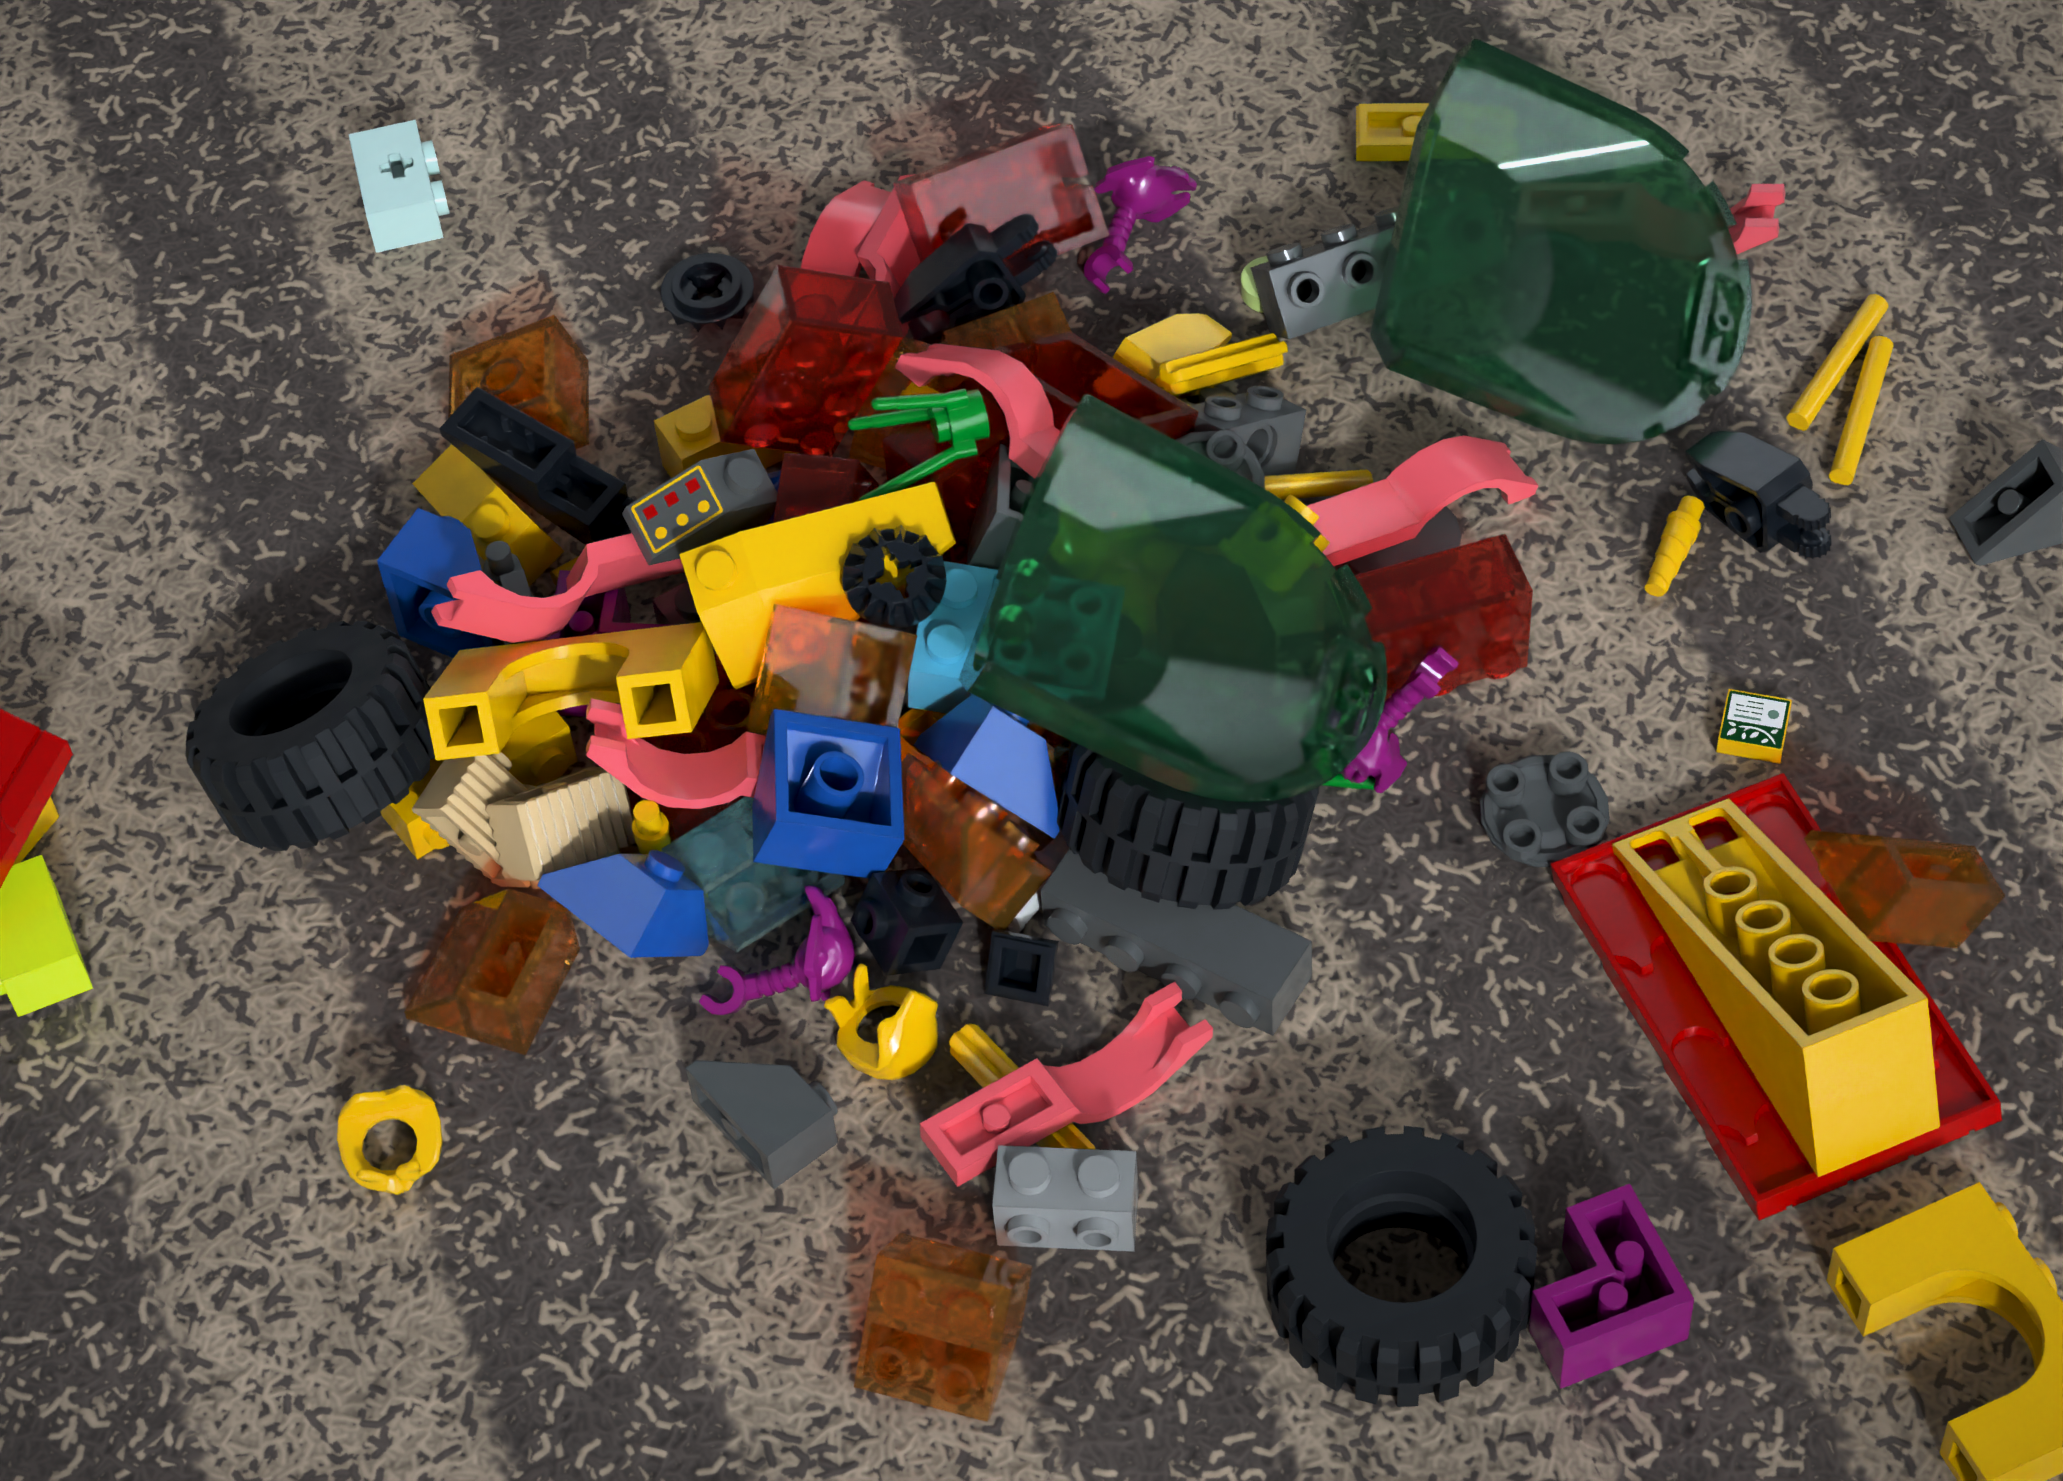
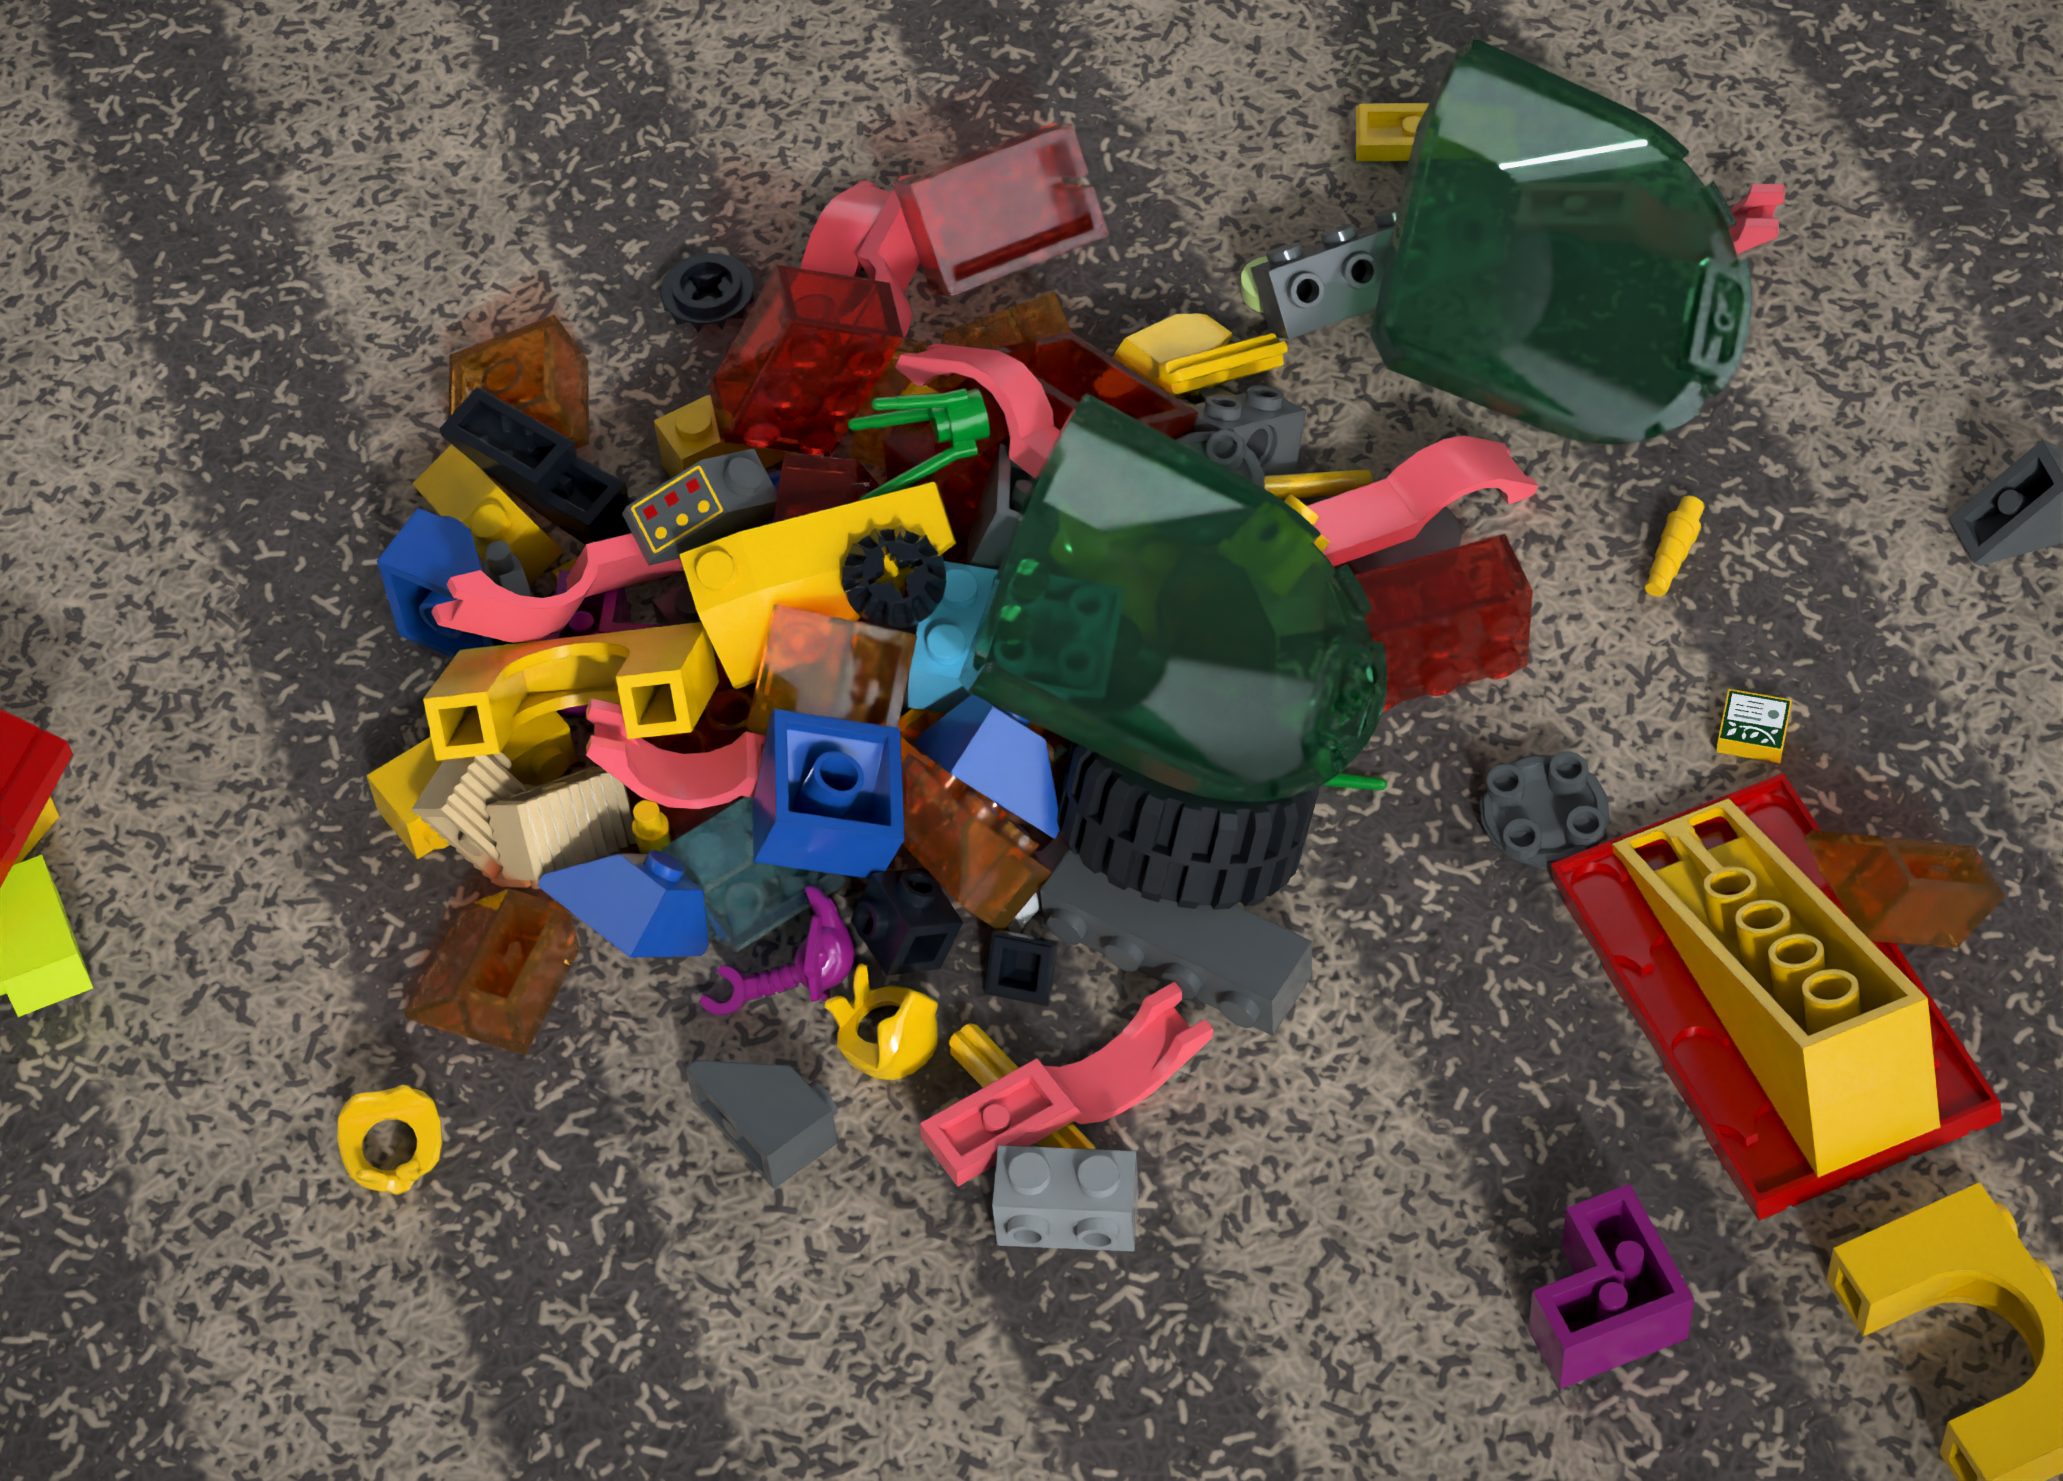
black tyre [185,621,435,851] -> none
light aqua brick [348,120,450,253] -> none
clear orange slope [854,1233,1033,1422] -> none
black hinge [893,213,1058,345] -> none
magenta piece [1084,156,1197,294] -> none
black tyre [1266,1126,1537,1407] -> none
magenta piece [1320,646,1459,794] -> none
black hinge [1685,431,1832,559] -> none
yellow bar [1786,294,1888,431] -> none
yellow bar [1829,336,1894,485] -> none

